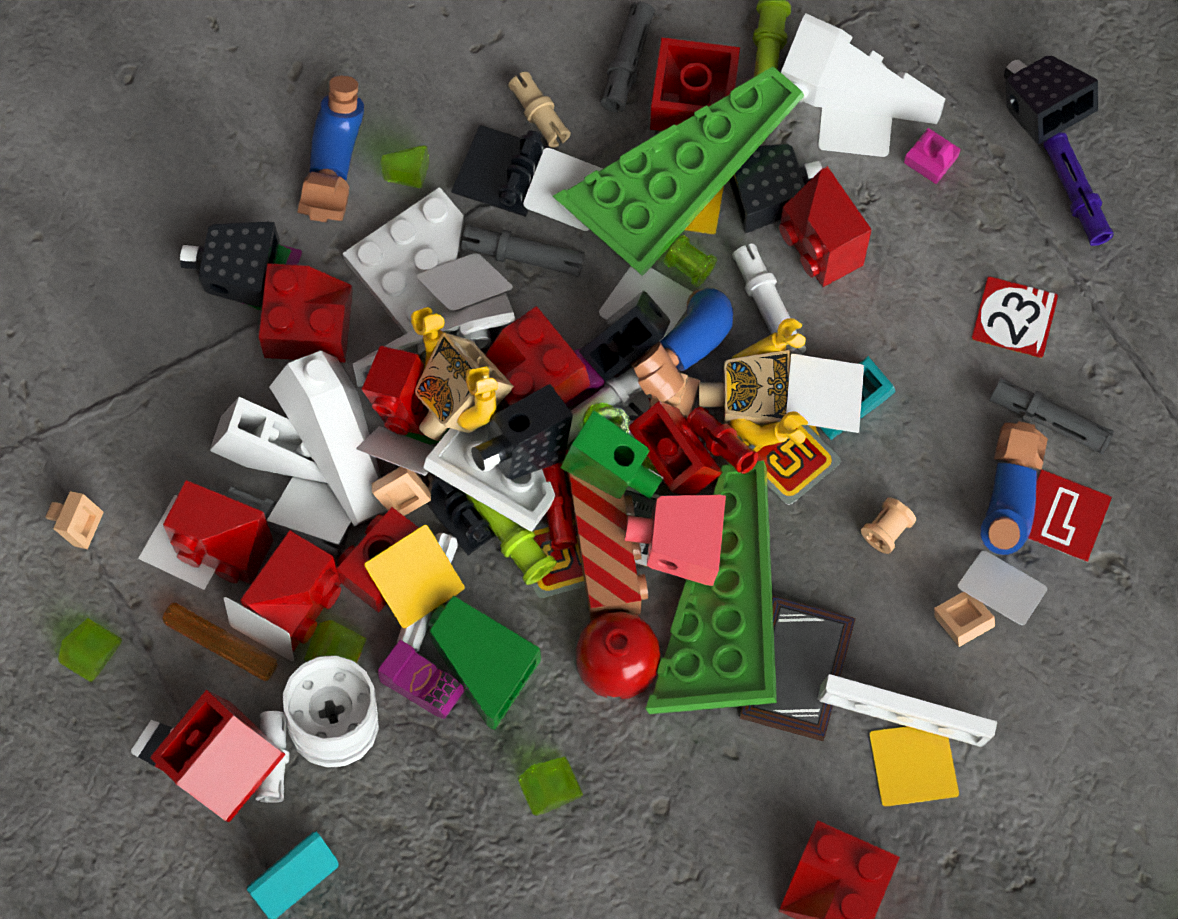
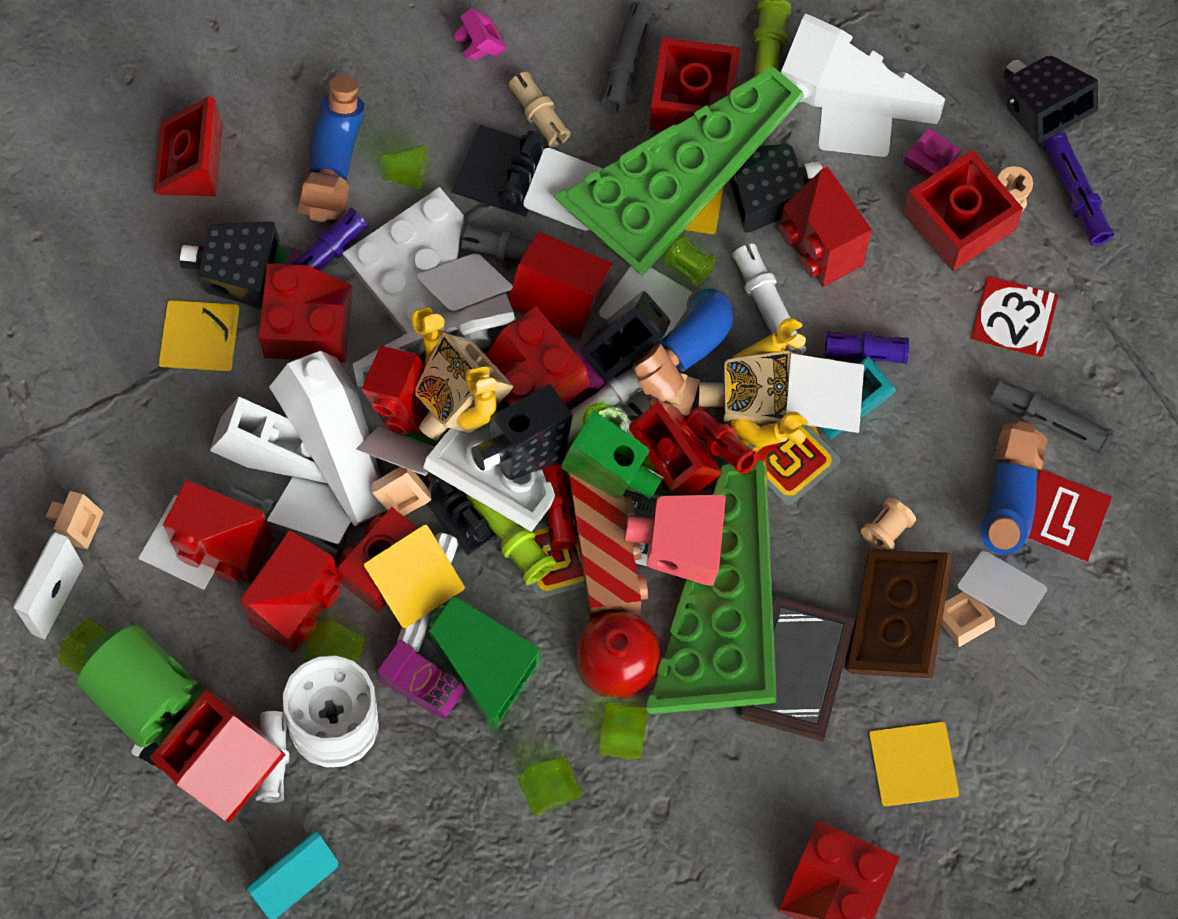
clear orange axle [162,603,278,681] -> none
white sticker [224,597,294,661] -> none
white tile [817,674,997,747] -> none
none -> white tile [14,532,84,640]
none -> bright green cylinder [77,624,203,747]
none -> red slope [154,96,223,197]
none -> yellow sticker [159,300,240,371]
none -> dark purple pin [292,208,368,271]
none -> dark pink tile [454,8,507,61]
none -> red slope [508,231,613,338]
none -> clear neon green slope [599,702,648,760]
none -> dark purple pin [825,331,909,364]
none -> reddish brown tile [847,550,953,679]
none -> red slope [903,149,1023,271]
none -> light nougat bush [998,166,1033,212]

